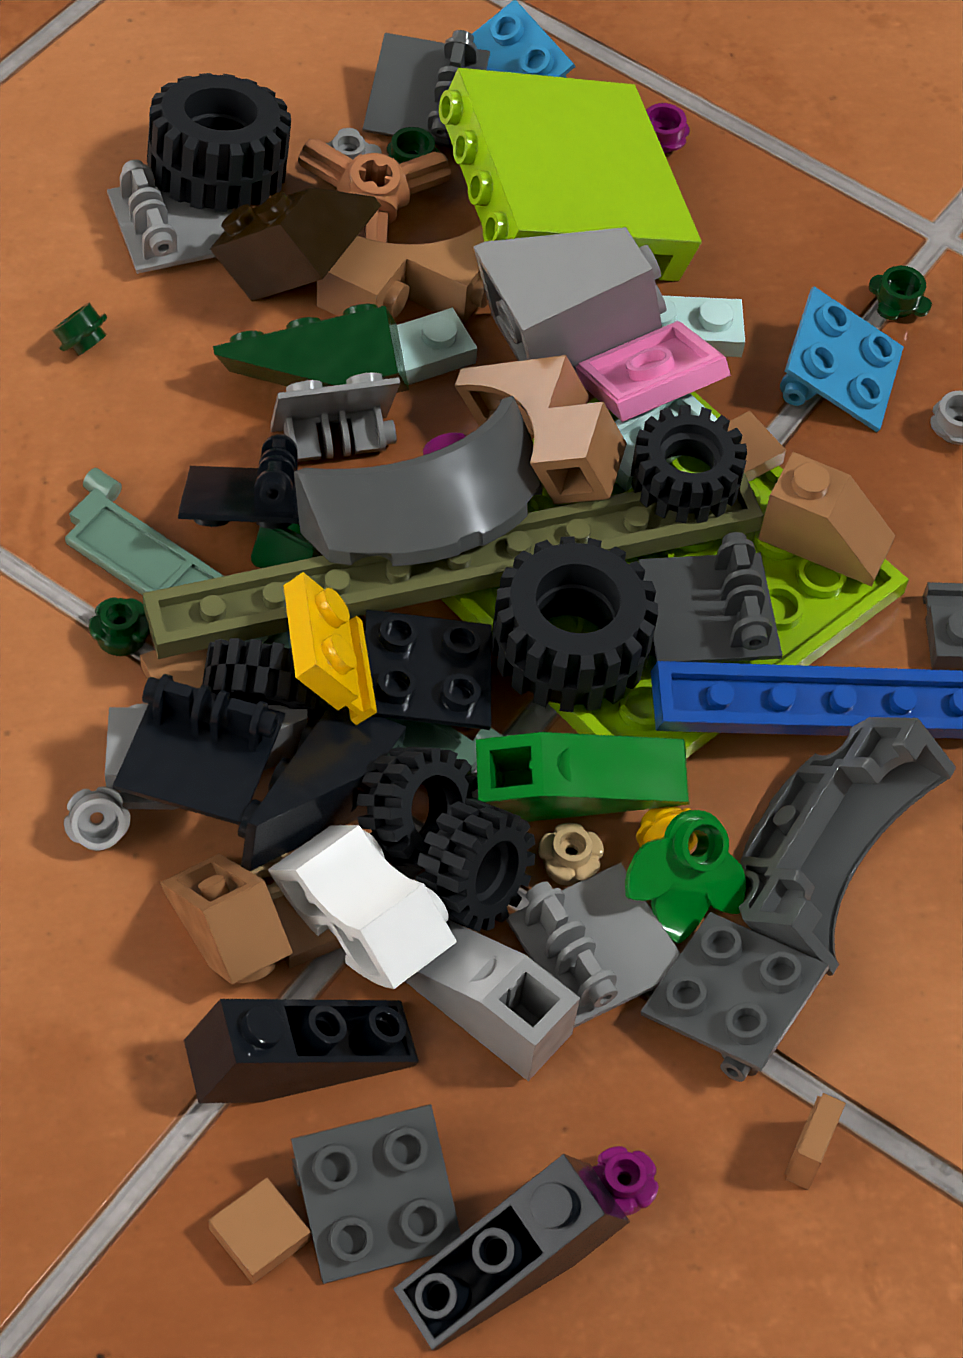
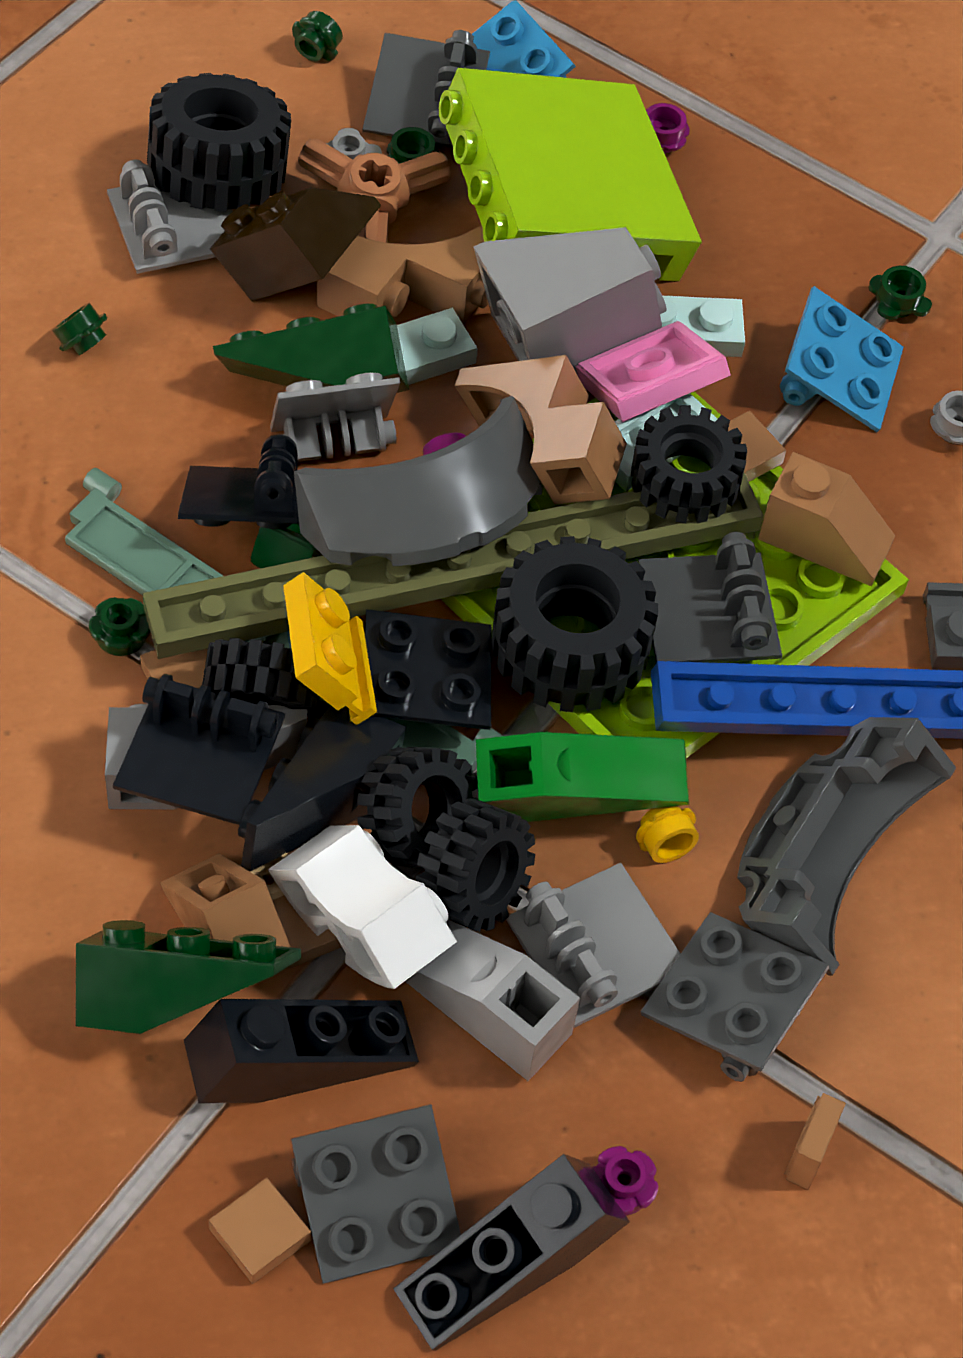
light grey plate [64,786,130,851] -> none
tan plate [538,823,604,886] -> none
green plate [625,810,746,943] -> none
none -> dark green slope [76,920,301,1034]
none -> dark green plate [292,11,343,61]

